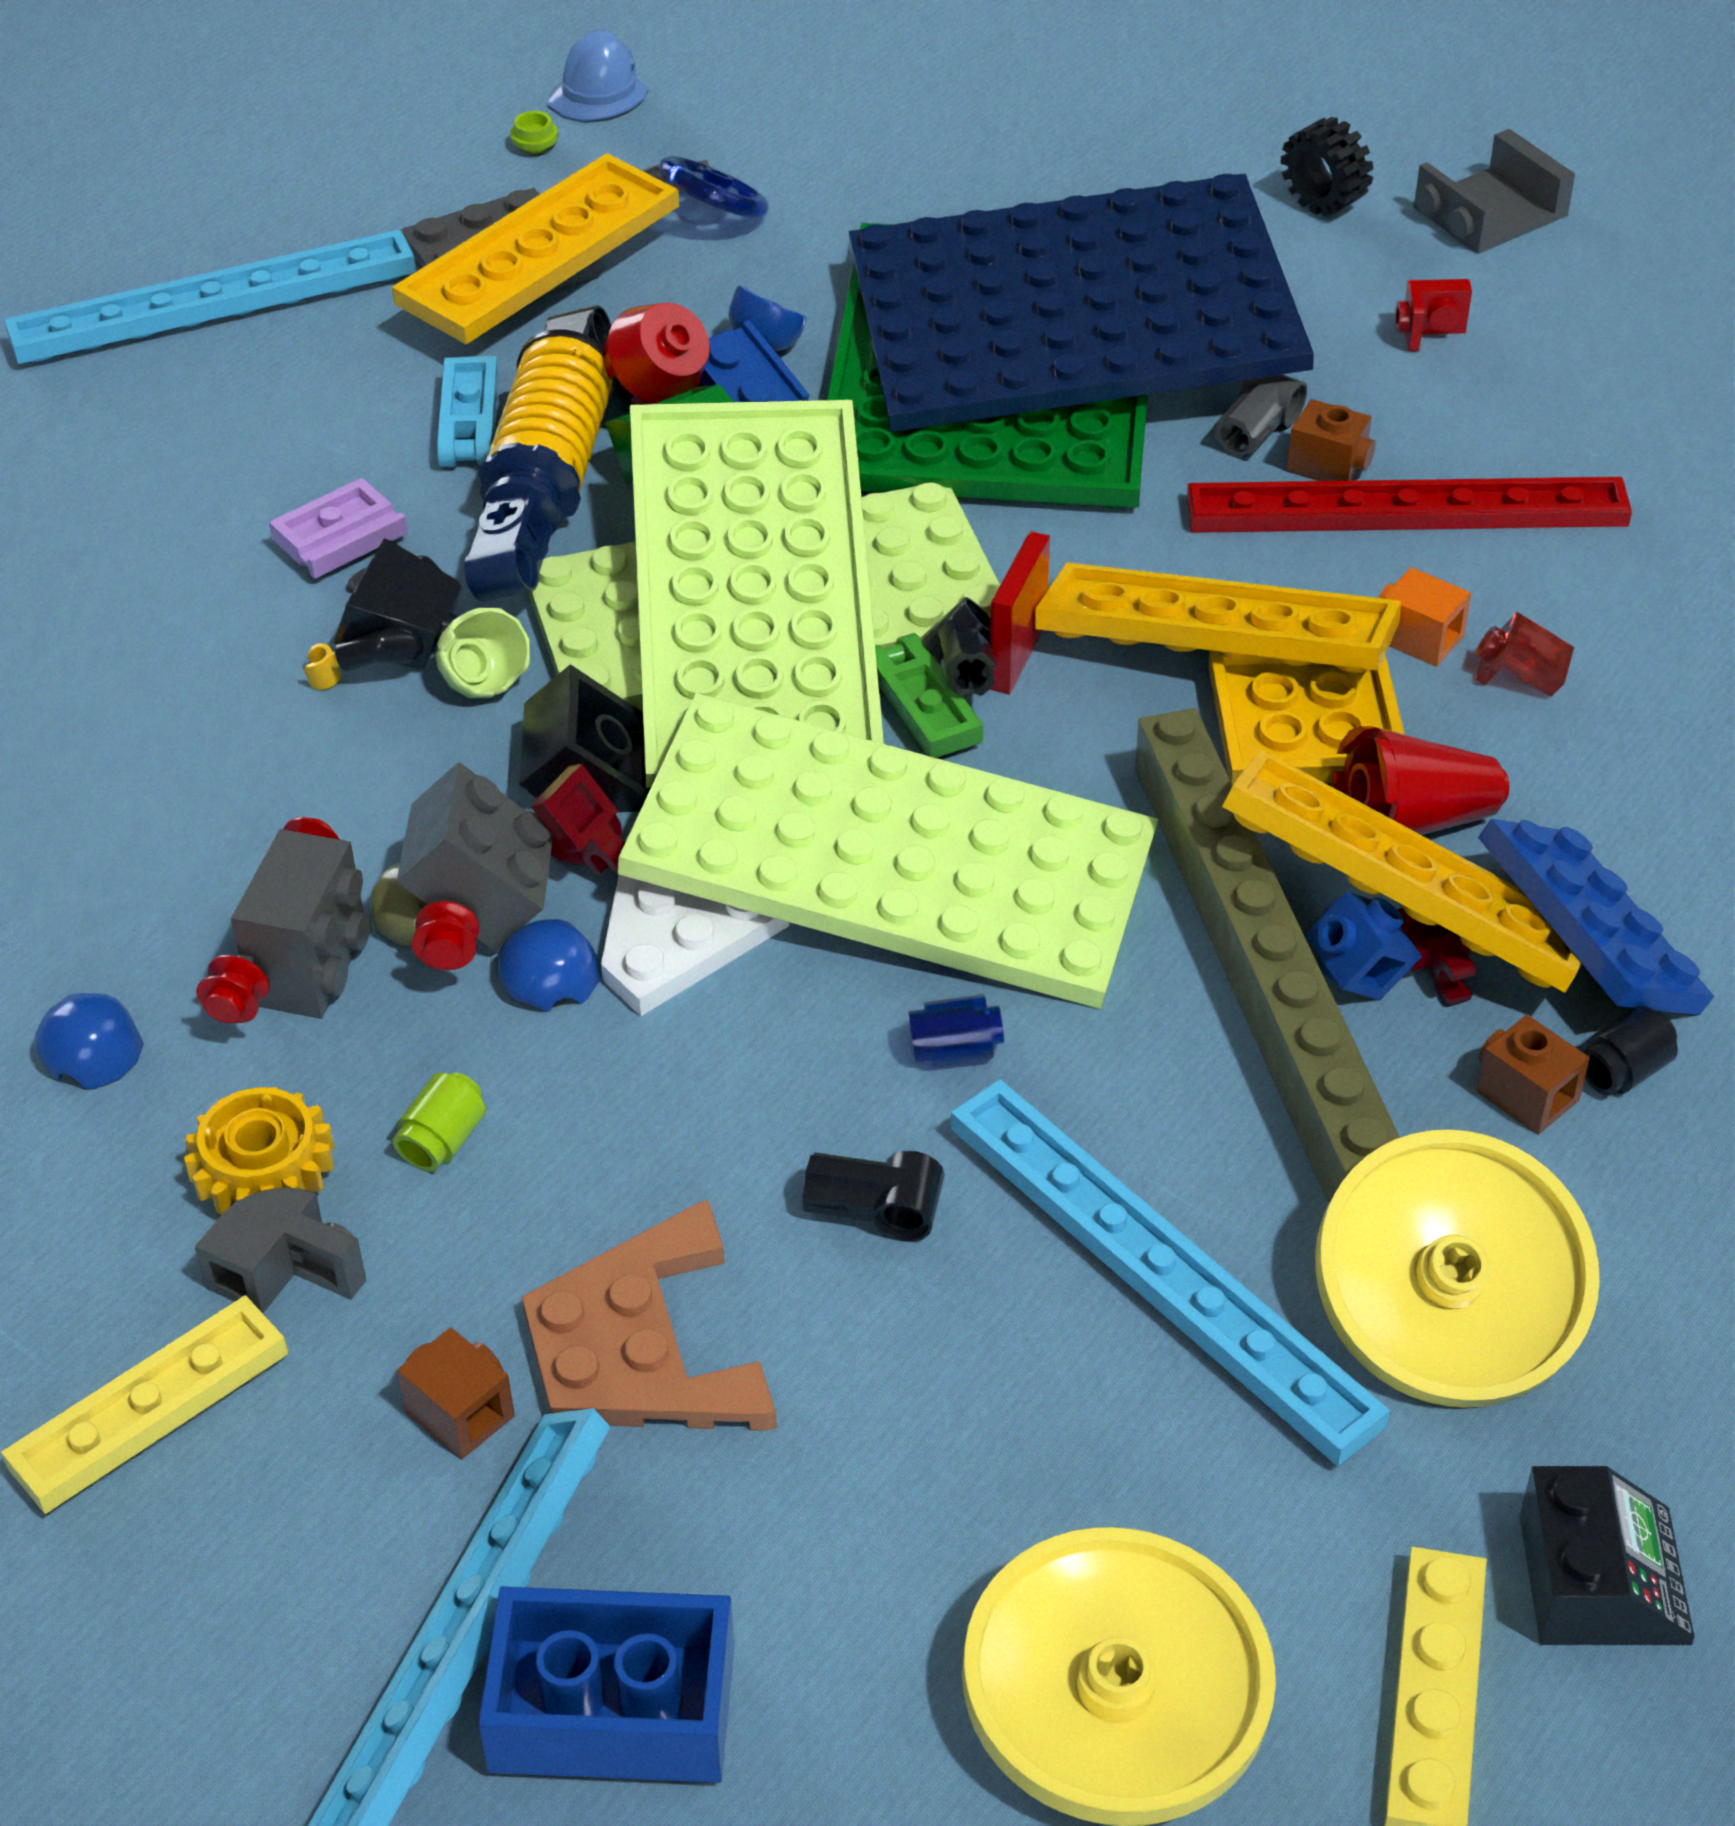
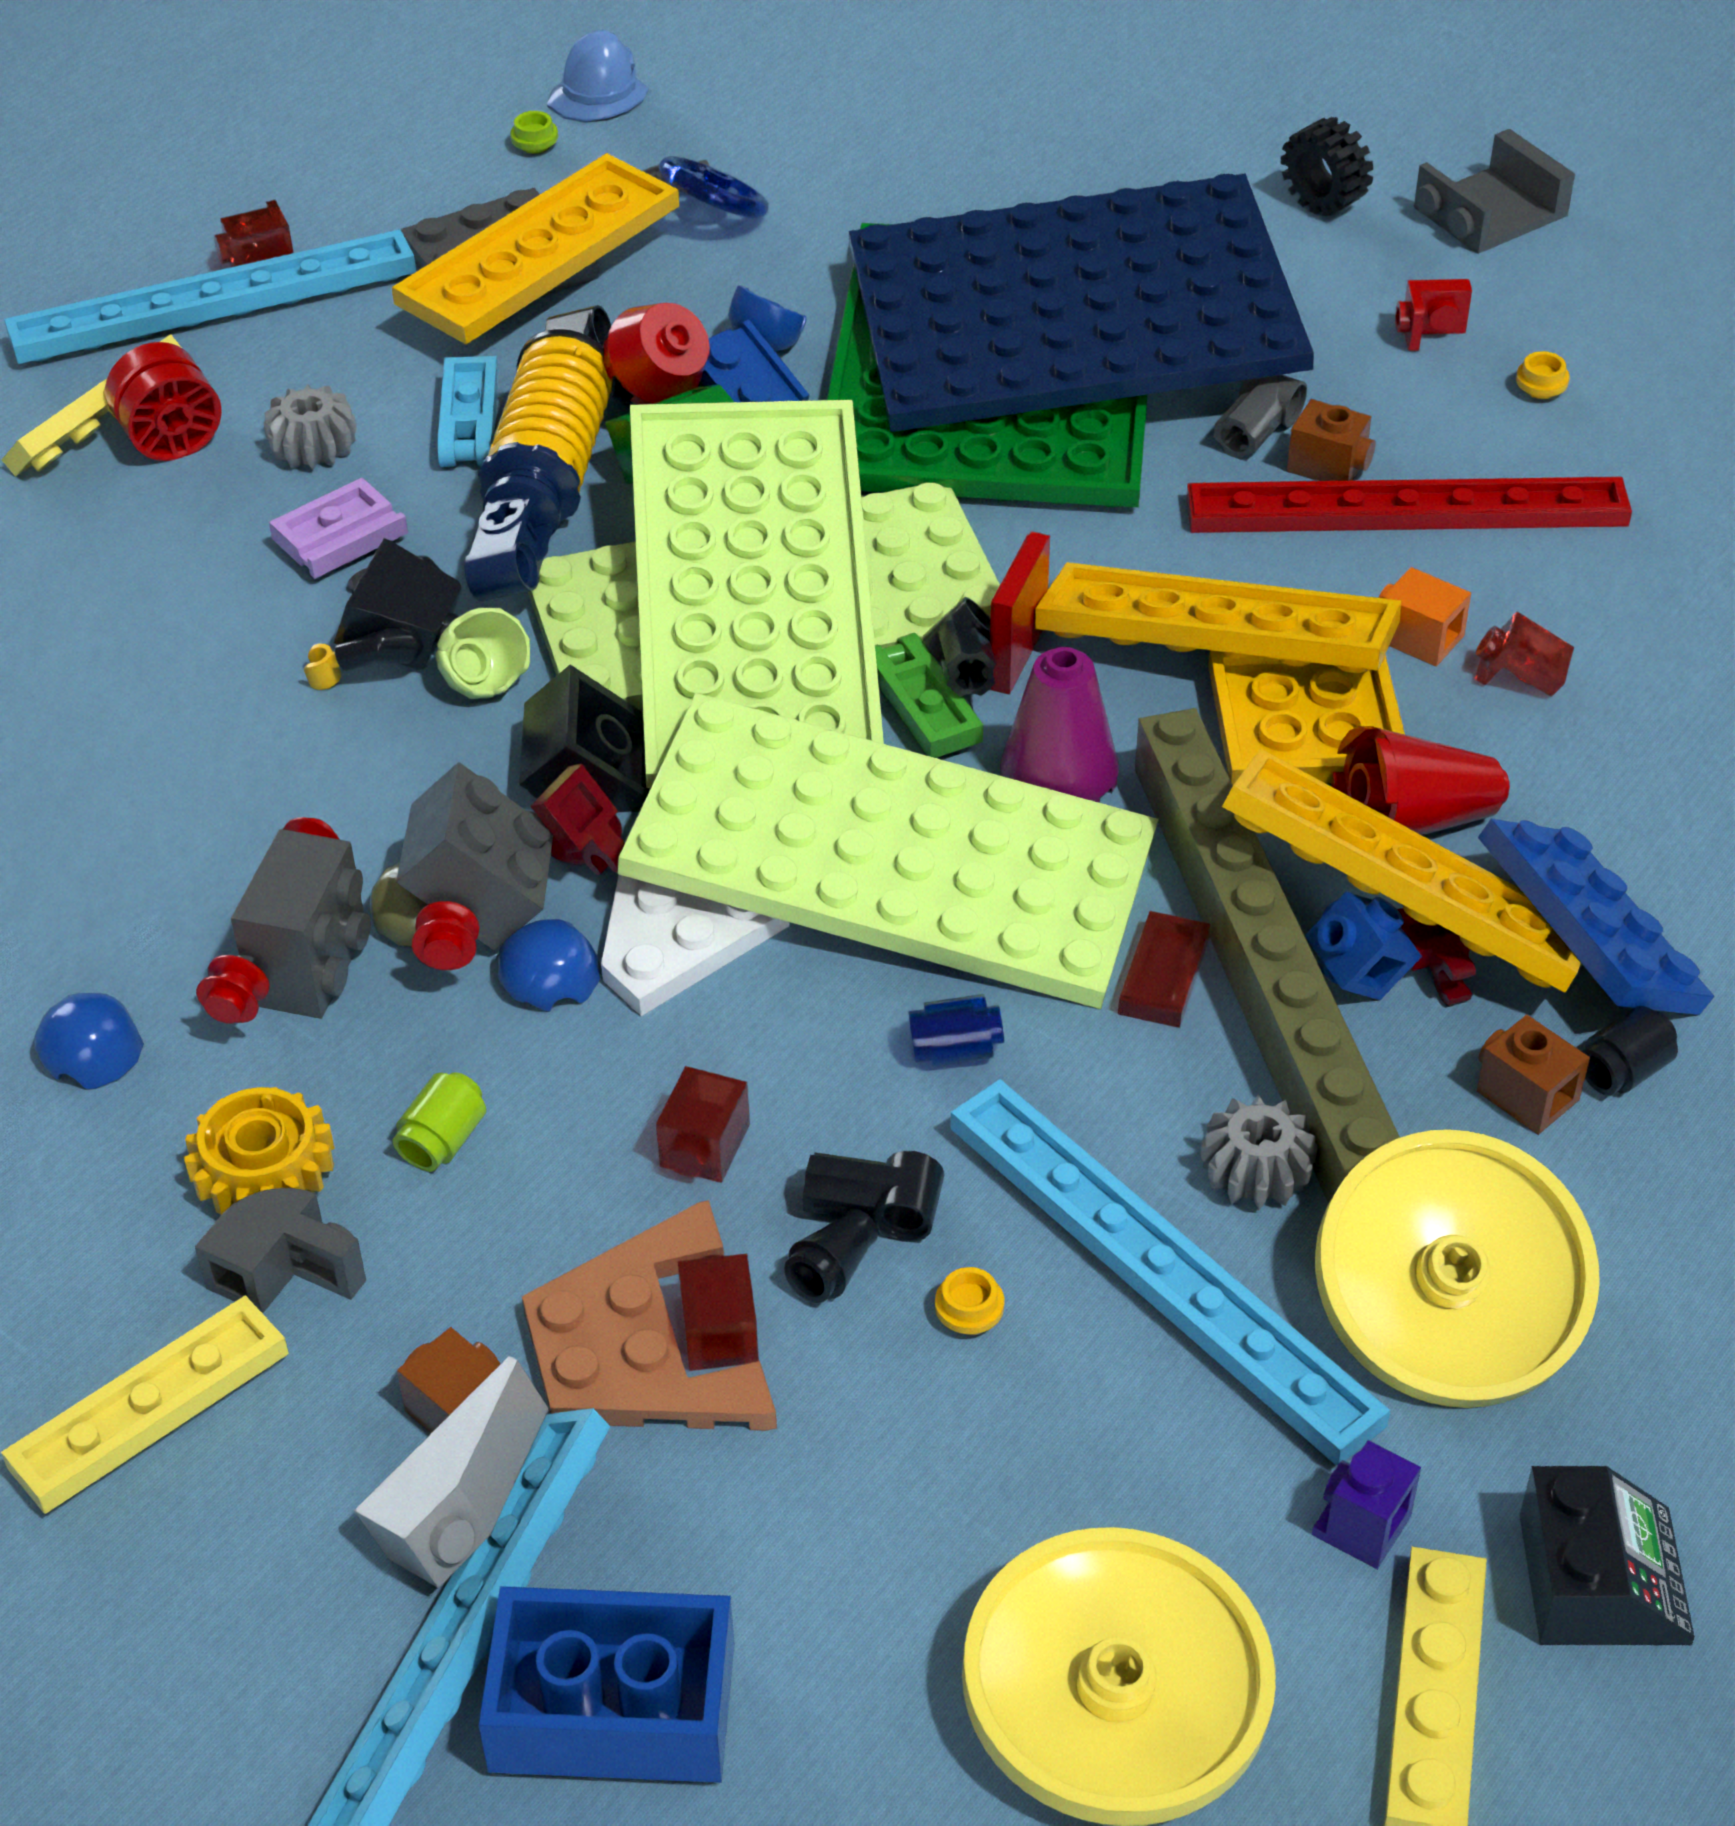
none -> light yellow plate [2,334,182,477]
none -> red wheel [105,342,222,461]
none -> clear red brick [214,200,294,267]
none -> light grey gear [264,384,357,470]
none -> light grey slope [354,1356,549,1588]
none -> clear red brick [656,1066,750,1183]
none -> clear red brick [677,1253,759,1371]
none -> black cone [784,1209,878,1303]
none -> yellow plate [935,1267,1005,1335]
none -> magenta cone [1000,647,1119,803]
none -> clear red tile [1118,911,1211,1028]
none -> light grey gear [1201,1094,1317,1210]
none -> dark purple brick [1312,1440,1421,1570]
none -> yellow plate [1516,351,1570,399]

